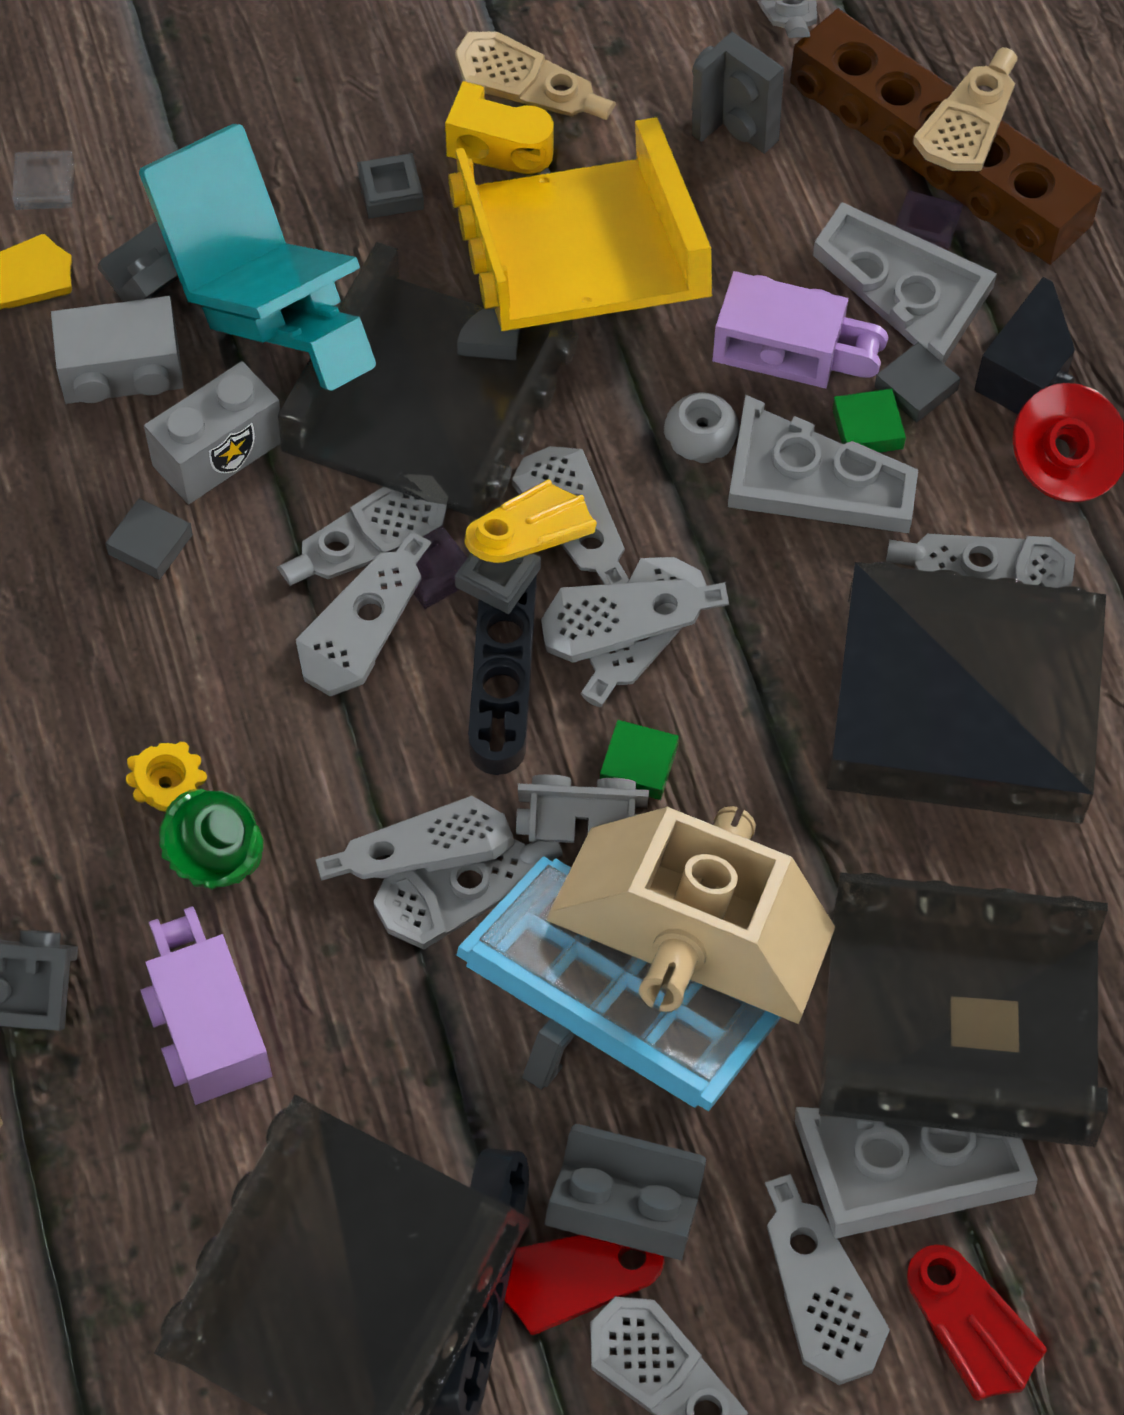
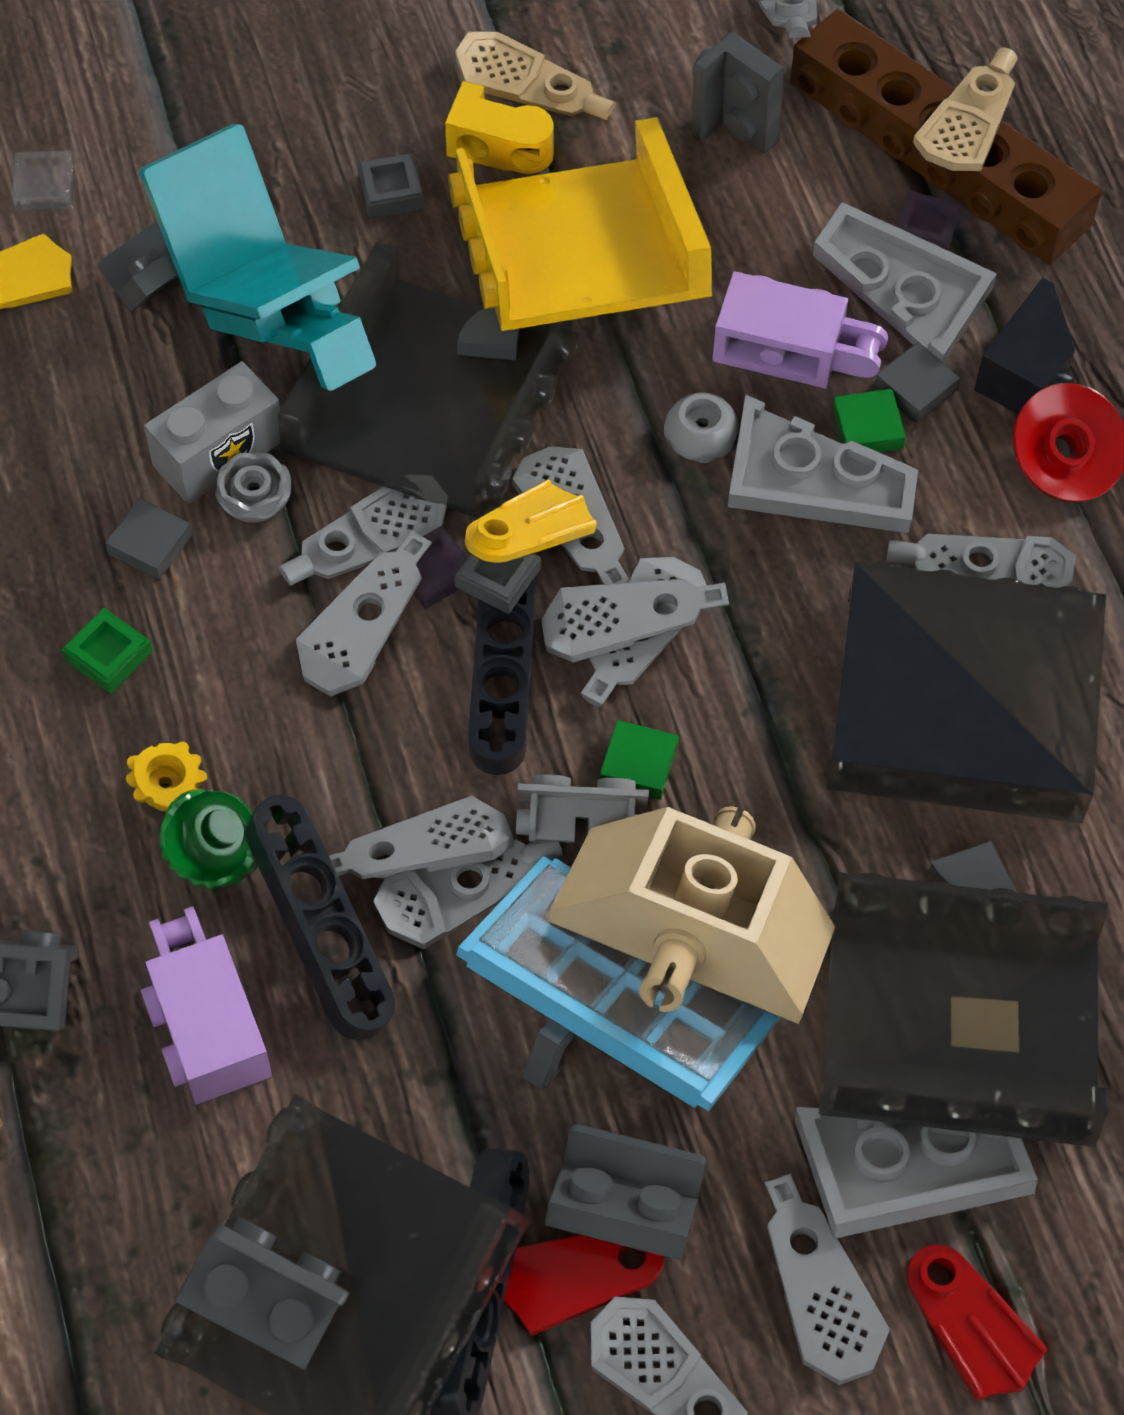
light grey brick [51,296,184,404] -> none
none -> green tile [61,608,153,694]
none -> dark grey bracket [175,1217,350,1370]
none -> light grey plate [215,452,291,523]
none -> black beam [245,795,395,1041]
none -> dark grey tile [929,841,1019,910]

